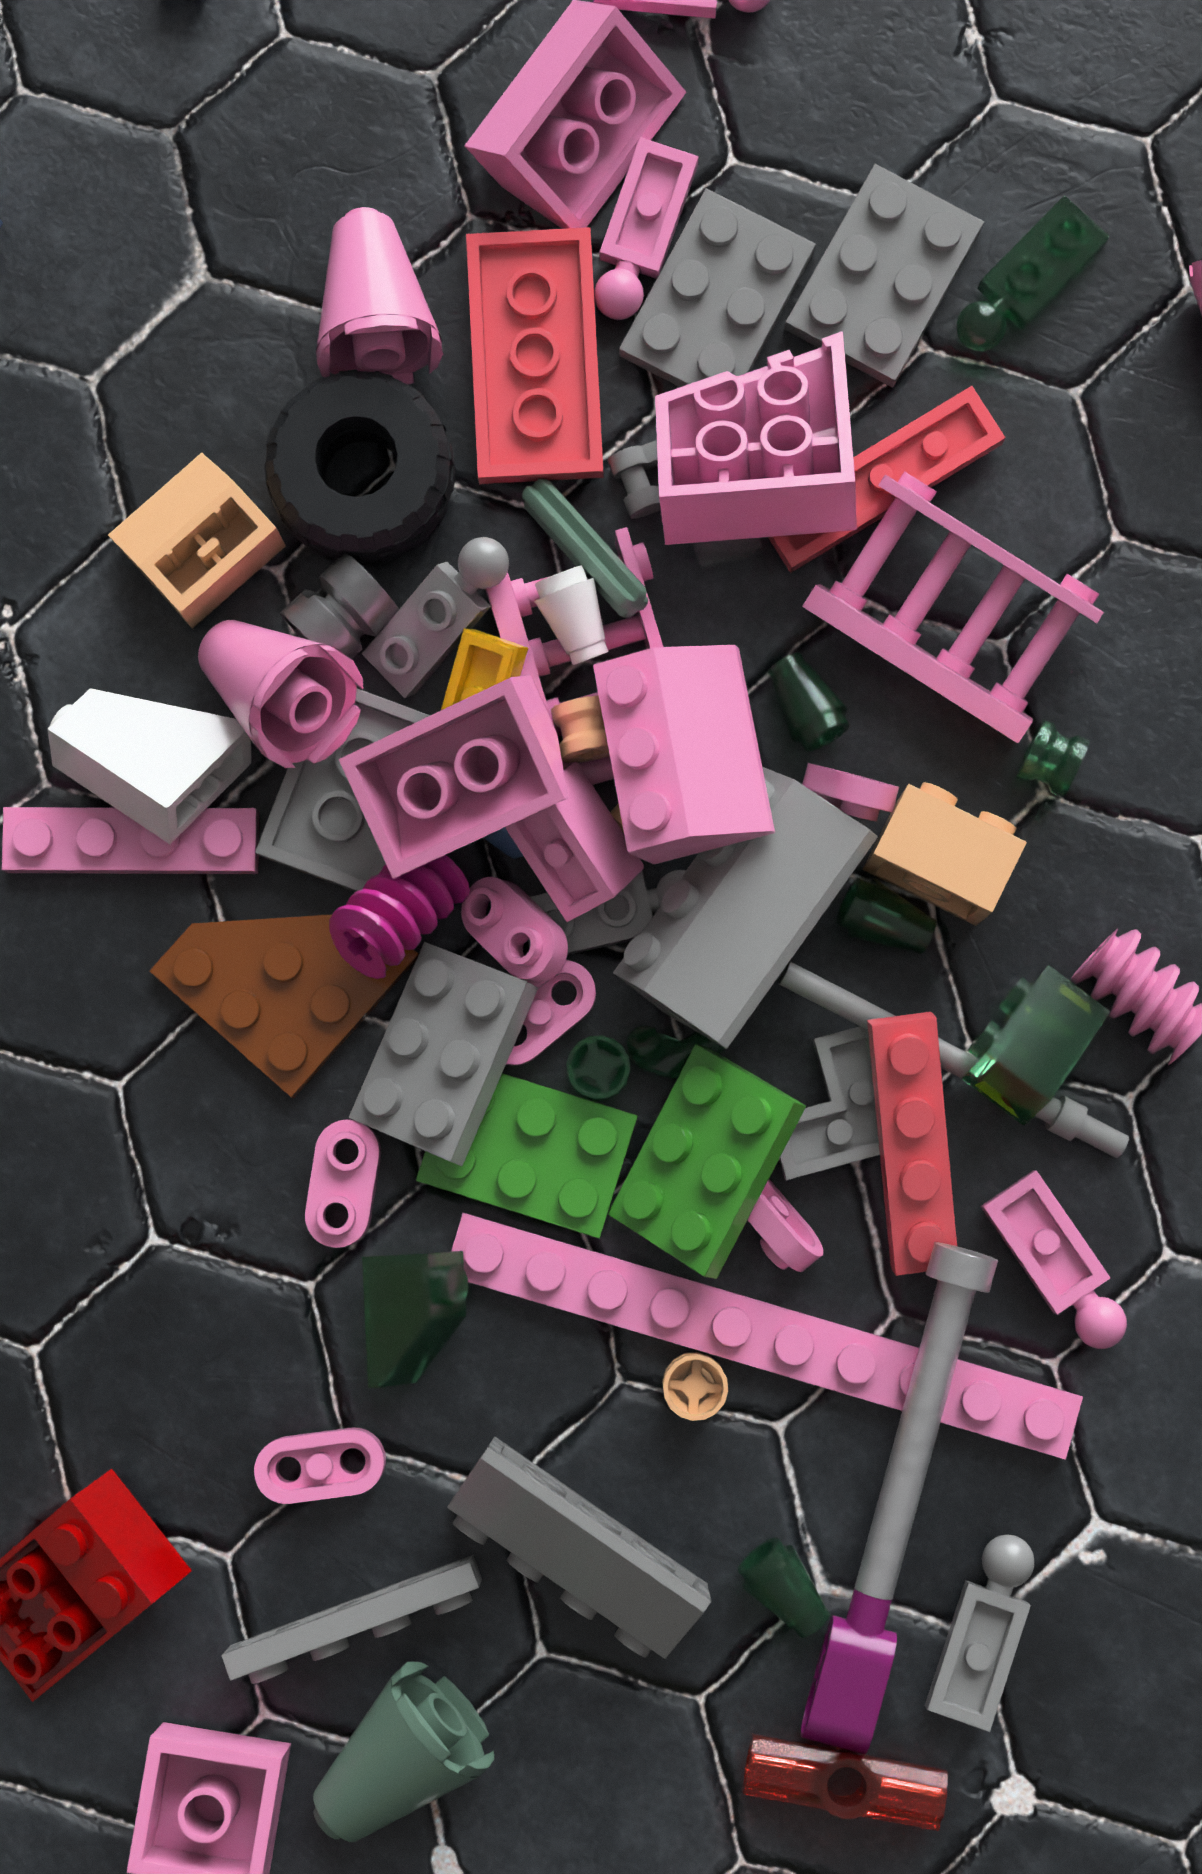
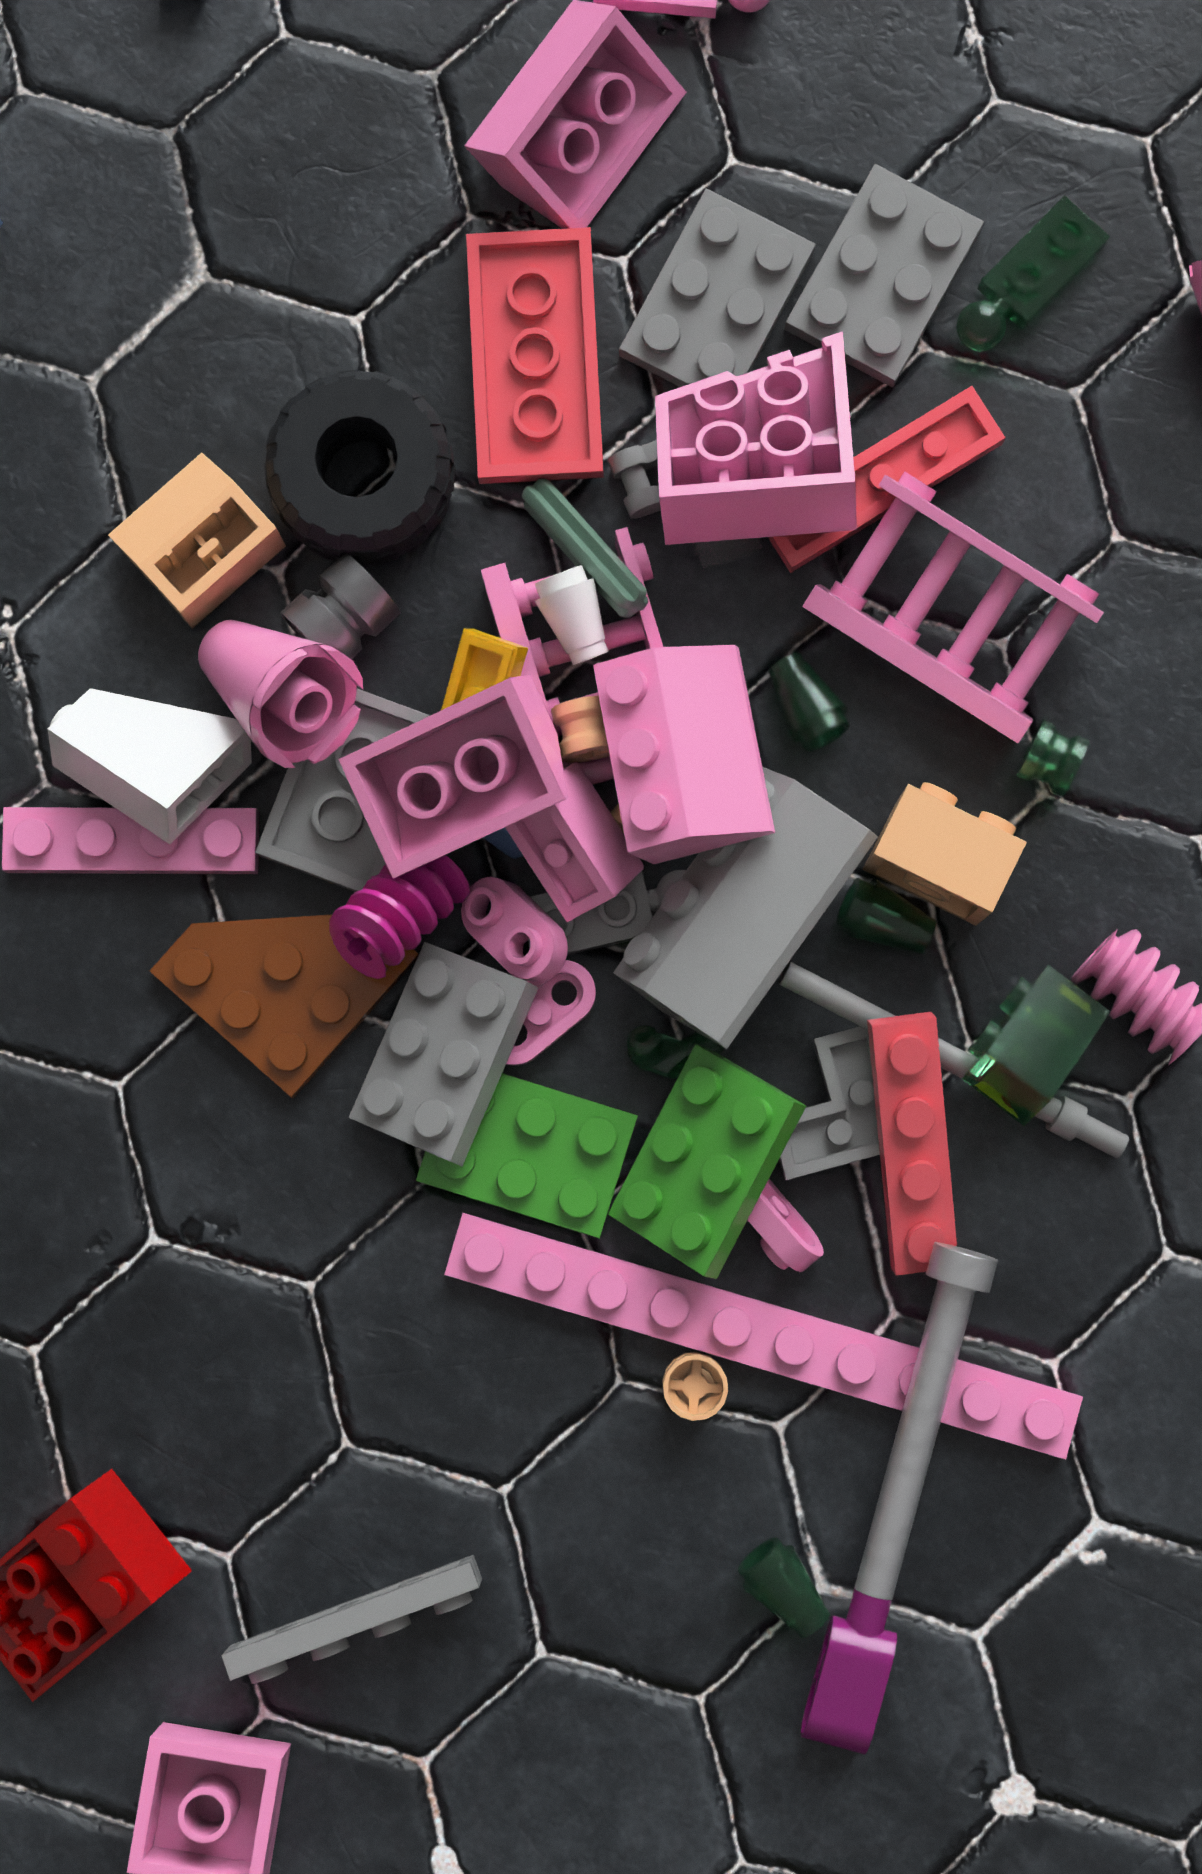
bright pink plate [254,1427,386,1504] -> none
bright pink plate [305,1120,381,1248] -> none
sand green cone [313,1662,495,1842] -> none
bright pink cone [316,207,443,385] -> none
light grey plate [362,537,509,698] -> none
clear green slope [362,1251,468,1388] -> none
light grey slope [447,1436,711,1659] -> none
clear green wheel [566,1035,630,1101] -> none
bright pink plate [594,137,699,320] -> none
clear red piece [742,1734,948,1831] -> none
bright pink plate [802,763,899,822] -> none
light grey plate [925,1535,1034,1732] -> none
bright pink plate [980,1170,1127,1349] -> none

